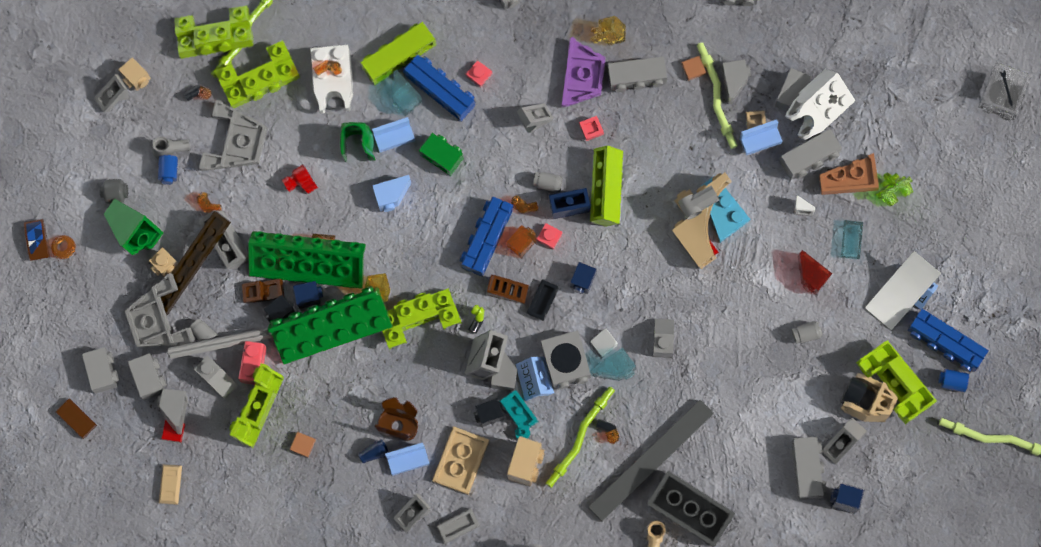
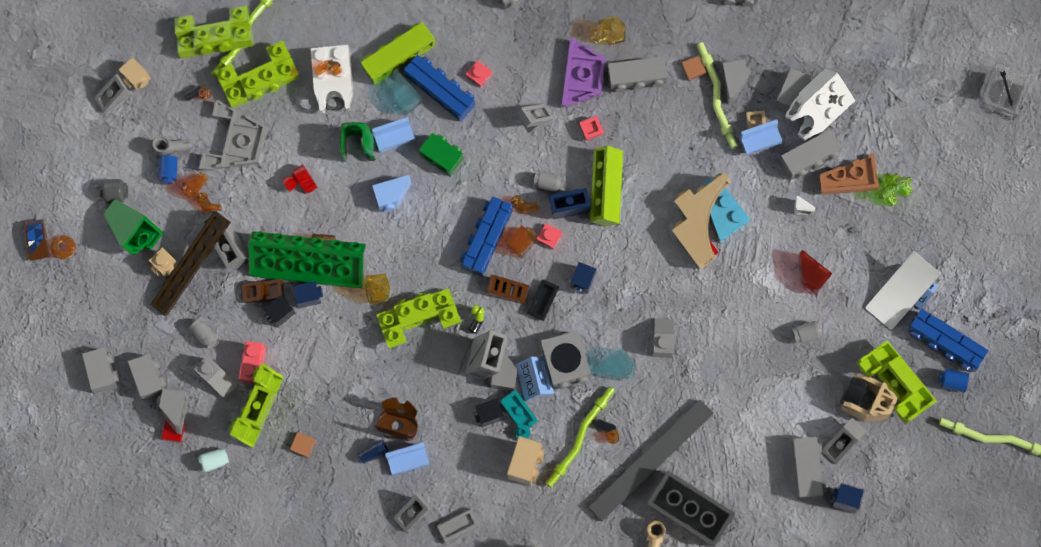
reddish brown tile [56,398,97,439] -> none
light grey wing [125,273,196,347] -> none
tan tile [159,465,182,505] -> none
light grey axle [167,328,273,359] -> none
green bracket [267,286,393,365] -> none
tan tile [432,426,490,495] -> none
white slope [590,328,618,357] -> none
light grey piece [678,186,720,220] -> none
clear light blue tile [841,220,863,259] -> none
none -> clear orange cone [180,172,208,199]
none -> light aqua piece [198,448,229,472]

